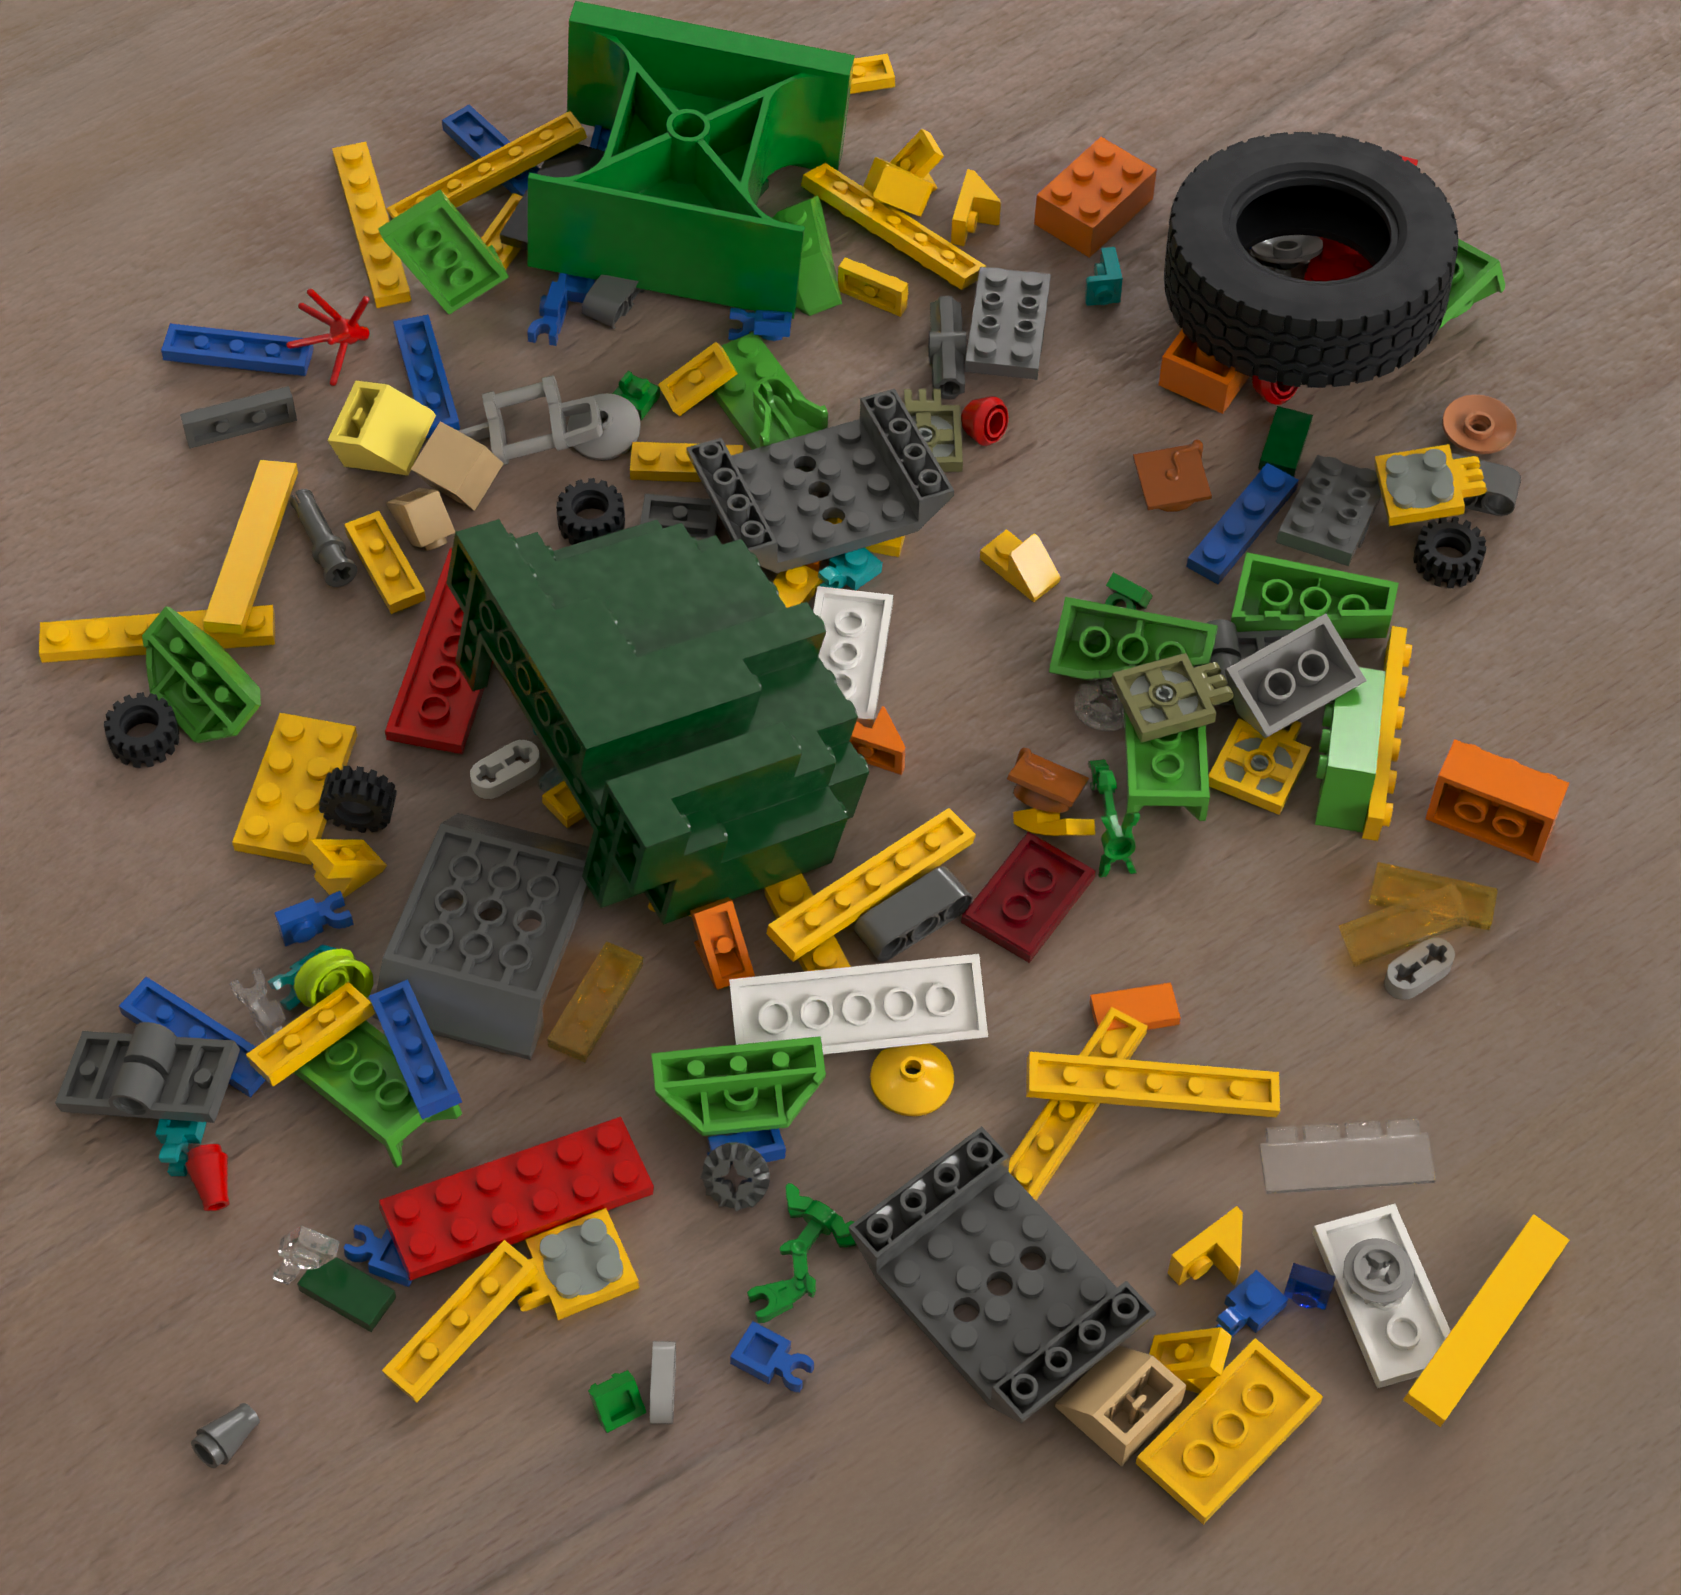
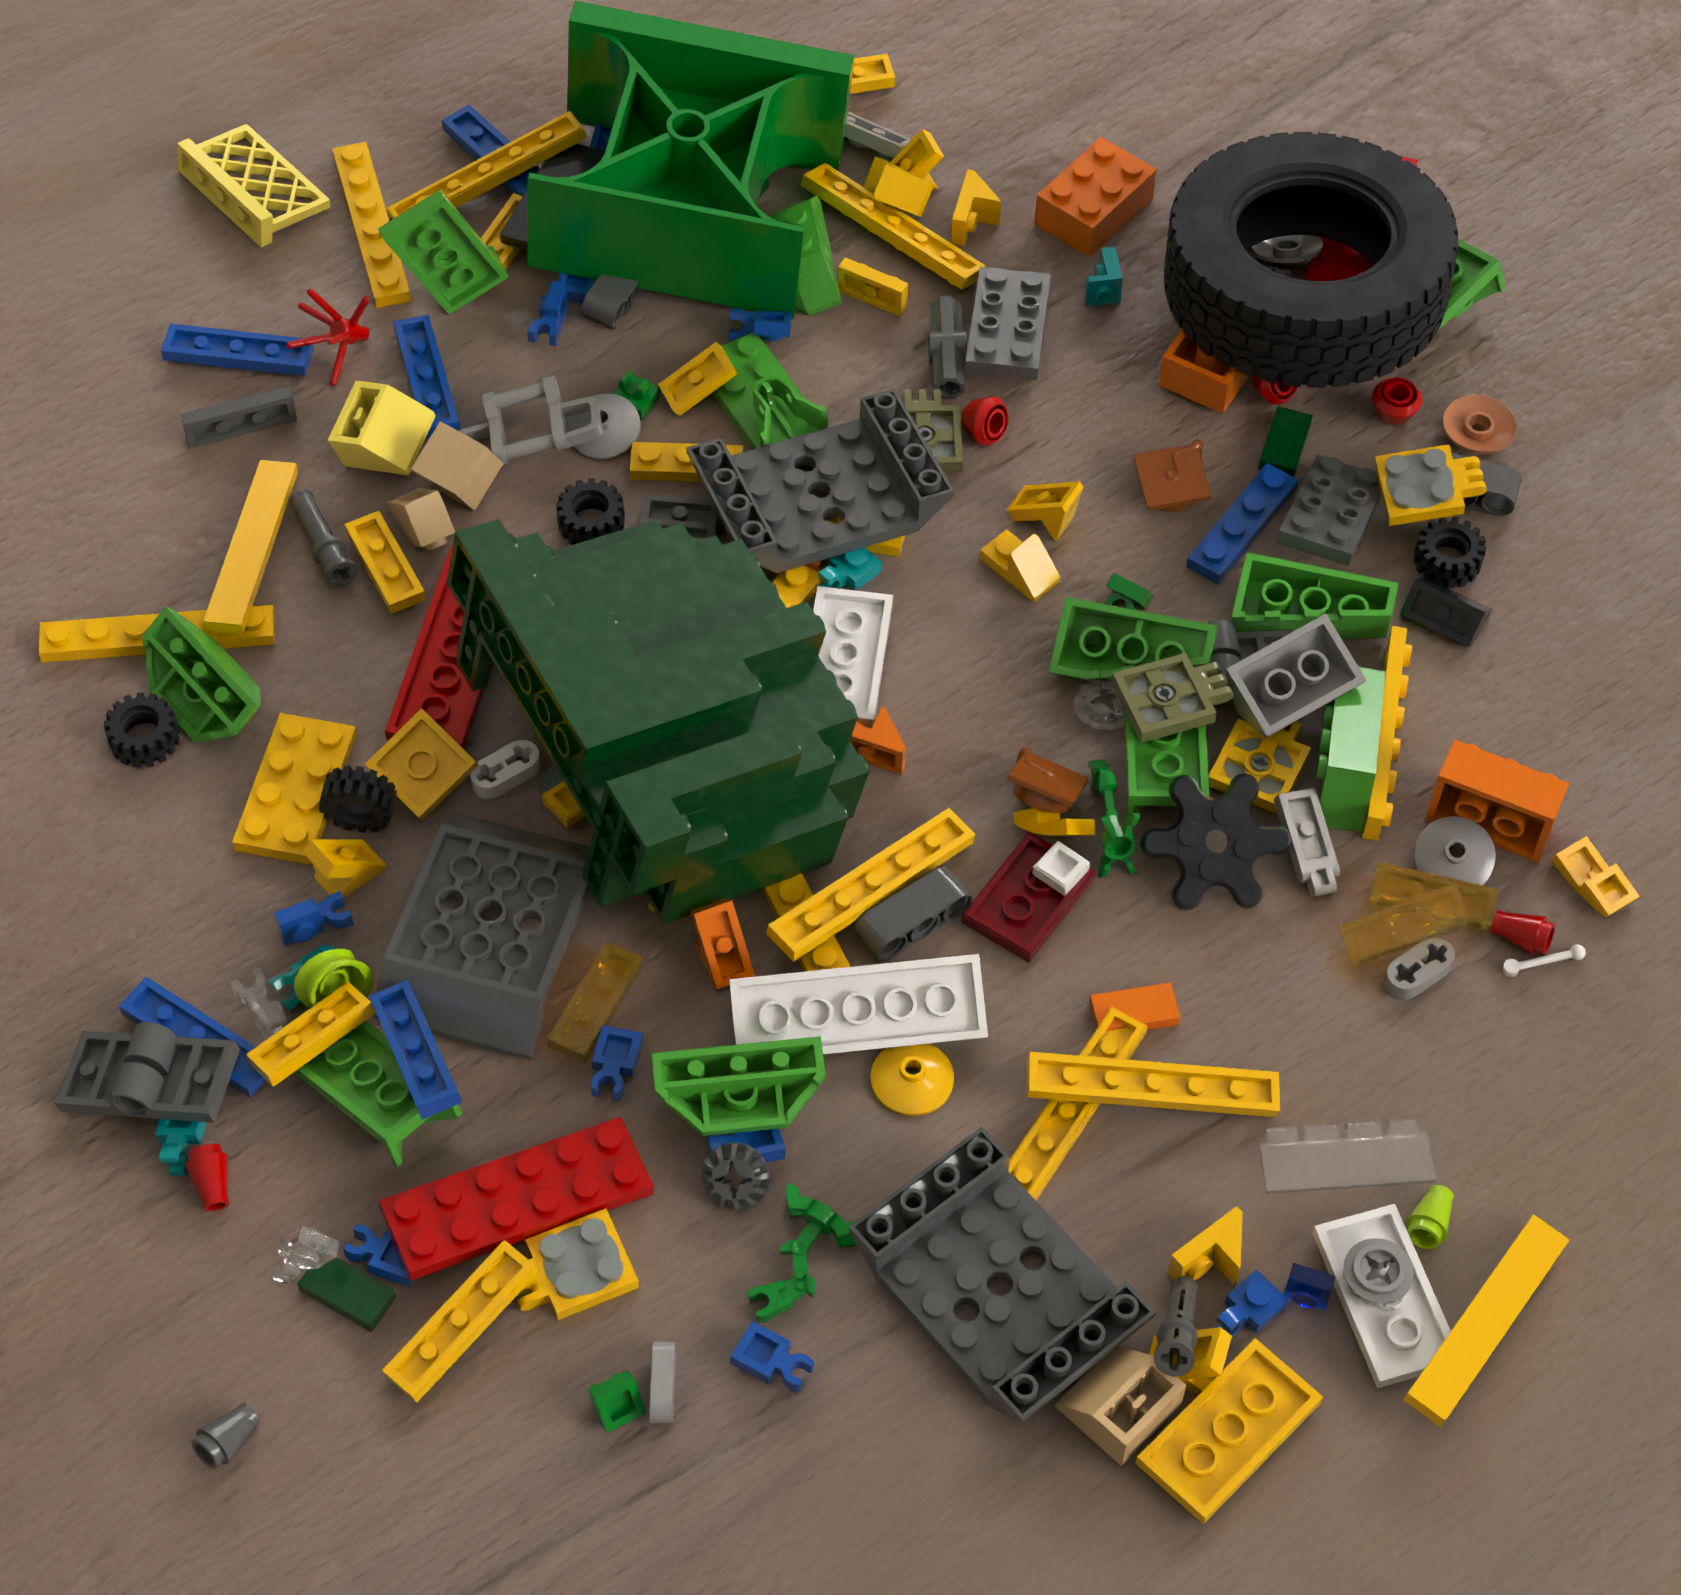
none -> light yellow fence [177,124,330,247]
none -> yellow plate [365,708,479,821]
none -> blue plate [591,1025,643,1101]
none -> light grey plate [845,112,911,161]
none -> yellow slope [1006,481,1083,541]
none -> white tile [1032,841,1090,896]
none -> black plate [1140,773,1291,910]
none -> dark grey pin [1154,1276,1198,1377]
none -> light grey hinge [1274,788,1340,897]
none -> red cone [1372,377,1422,425]
none -> black panel [1400,577,1492,647]
none -> lime cone [1405,1184,1454,1250]
none -> light grey dish [1414,816,1496,895]
none -> red cone [1491,910,1556,955]
none -> white hinge [1502,944,1586,977]
none -> yellow slope [1551,836,1640,917]

